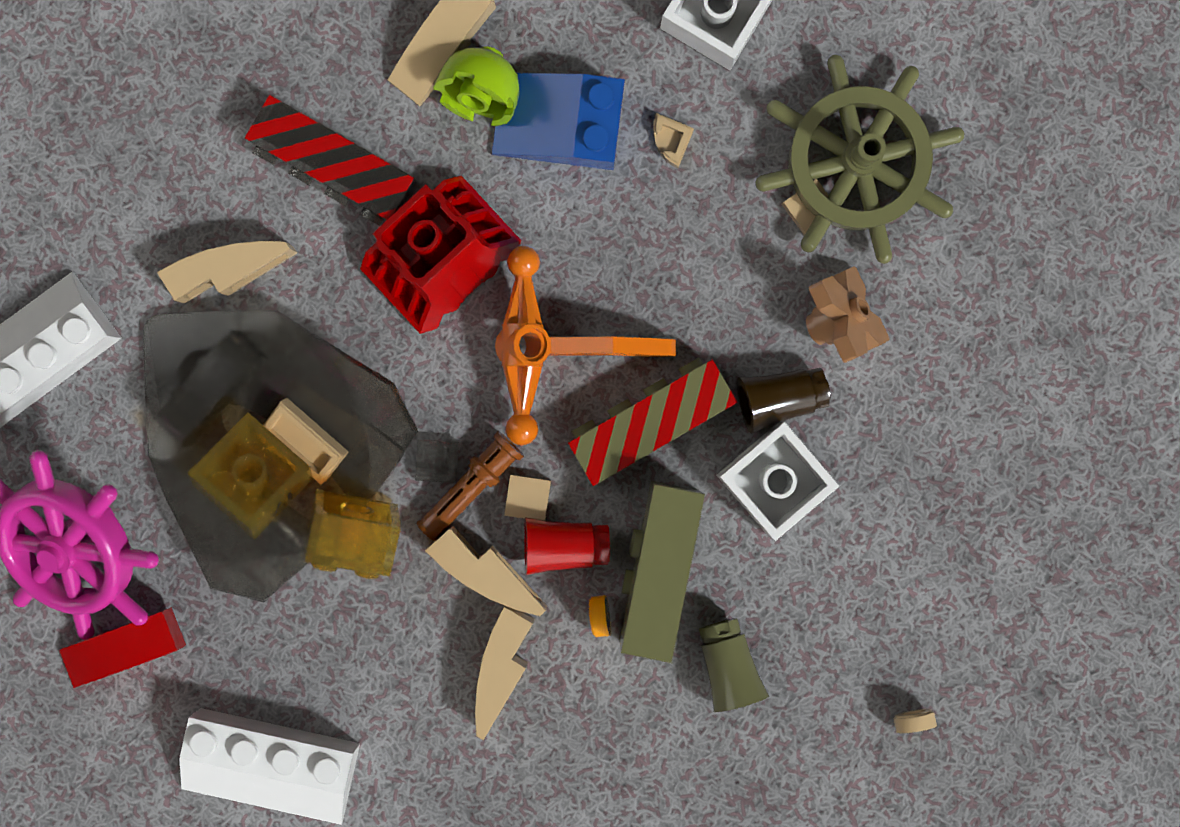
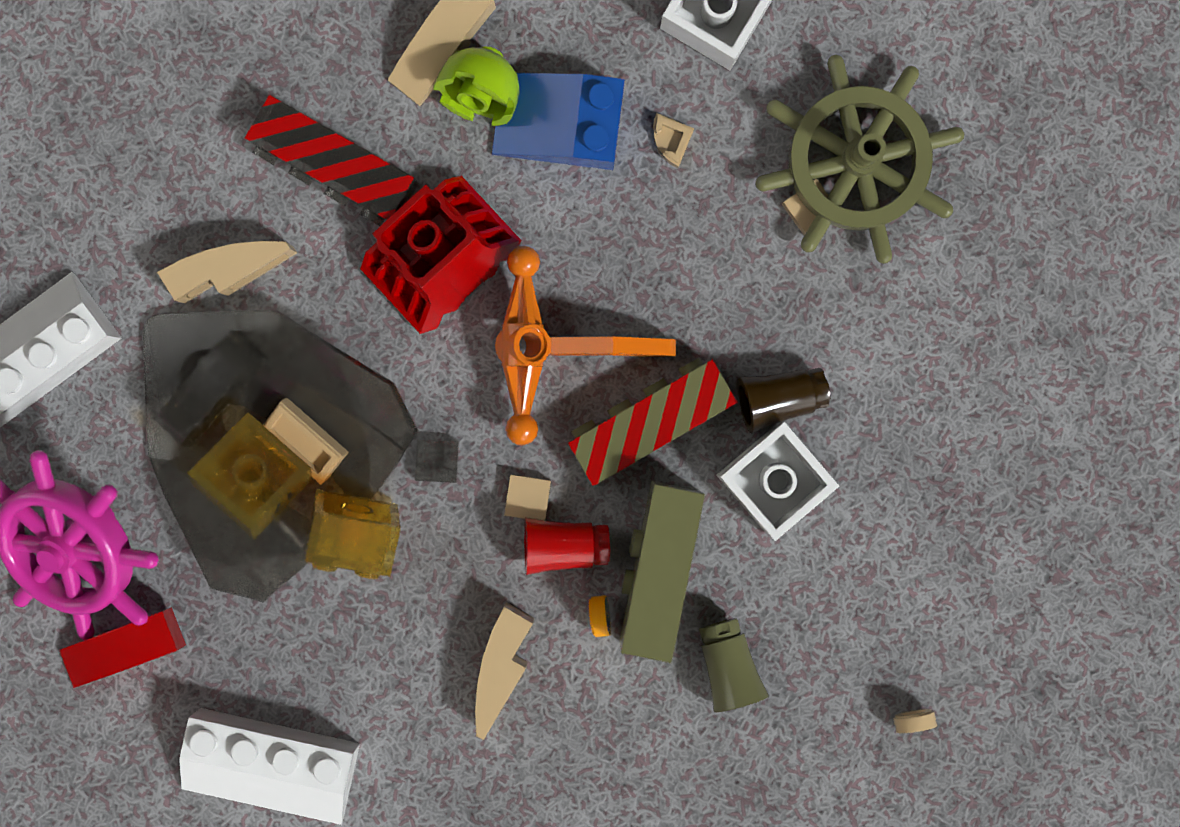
dark orange pin [416,431,524,541] -> none
tan slope [425,526,547,616] -> none
medium nougat plant [806,266,889,363] -> none

